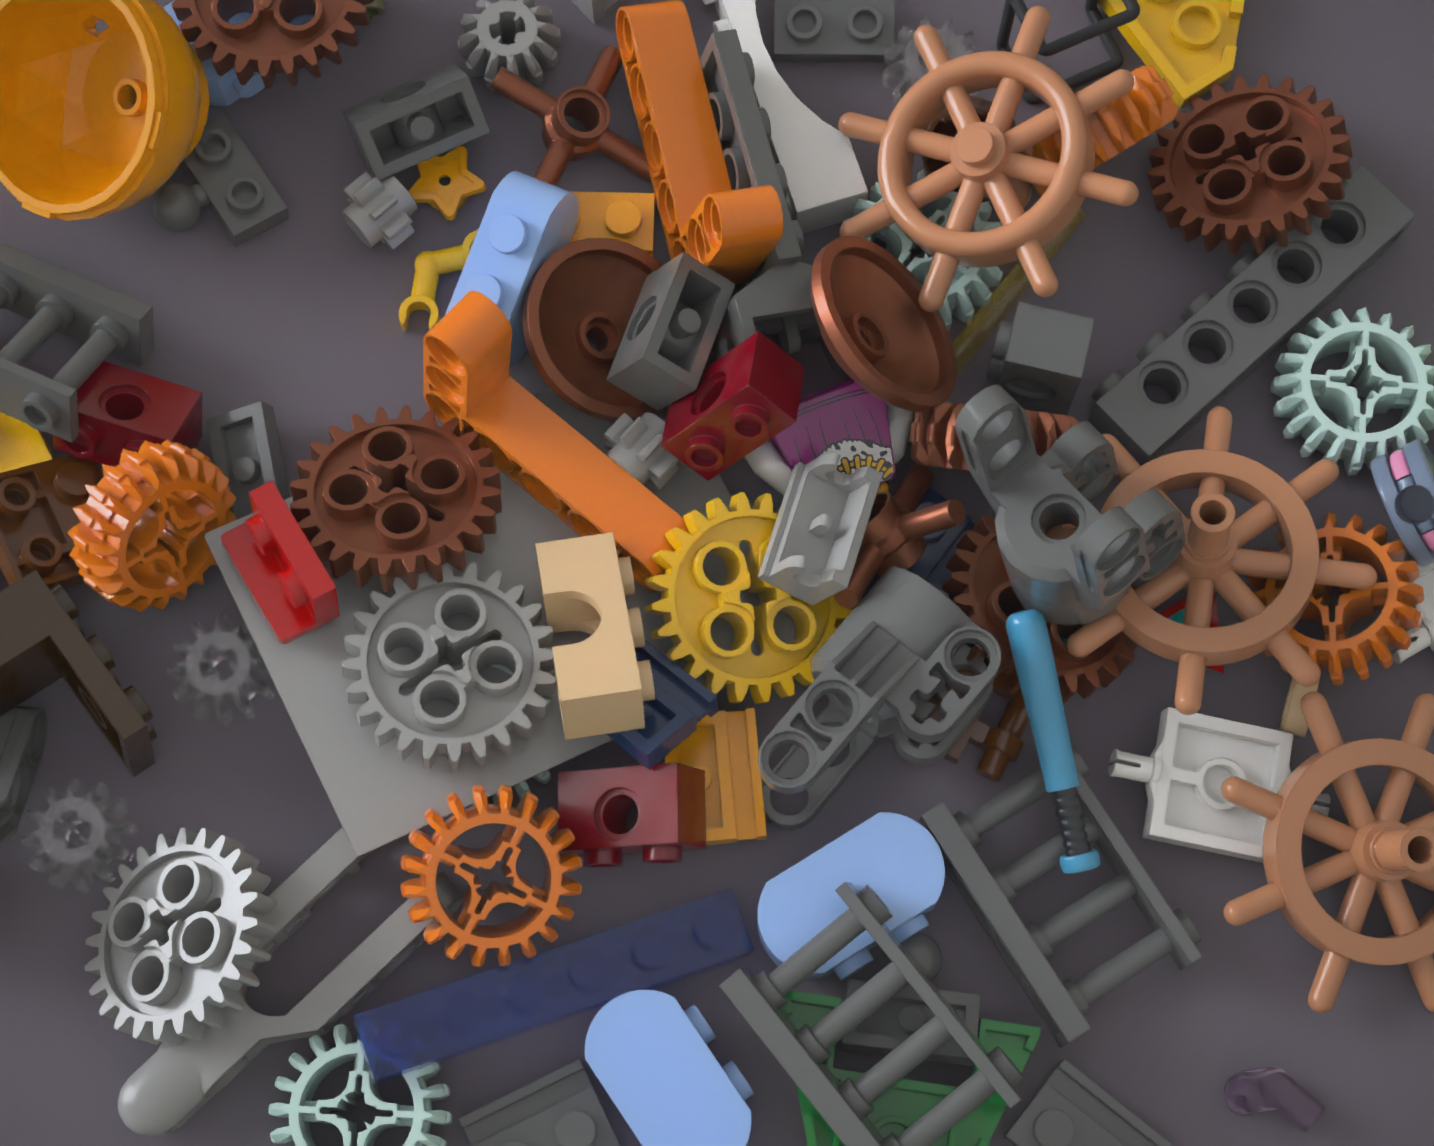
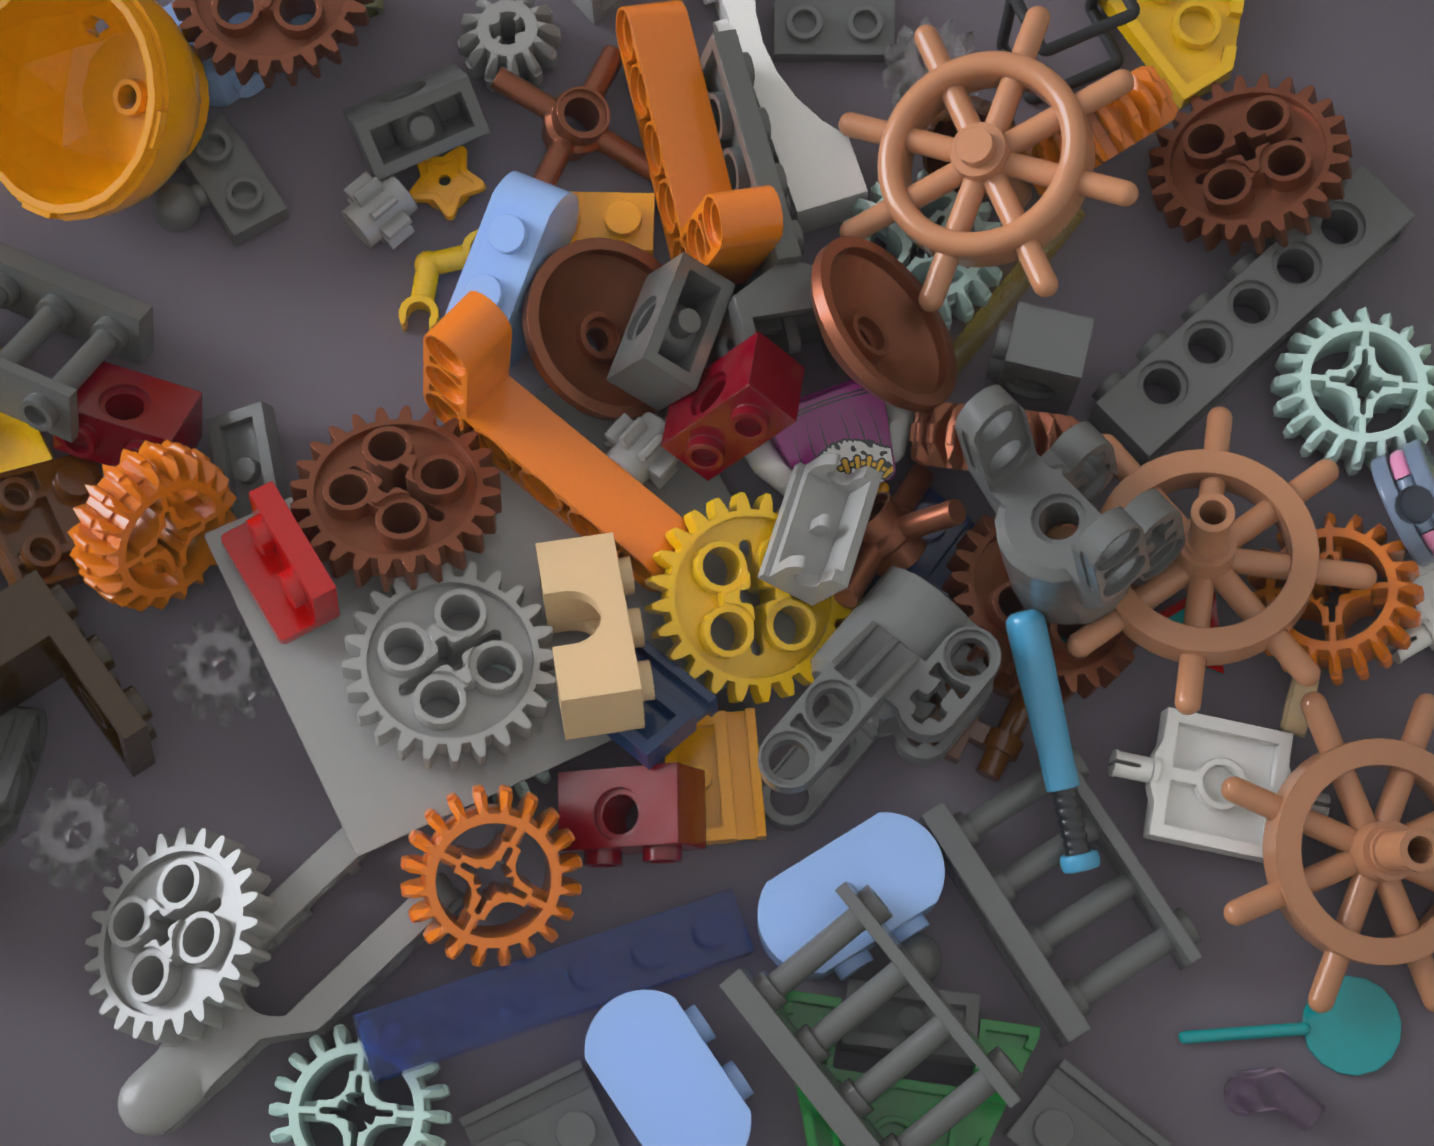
none -> teal piece [1178,976,1401,1076]

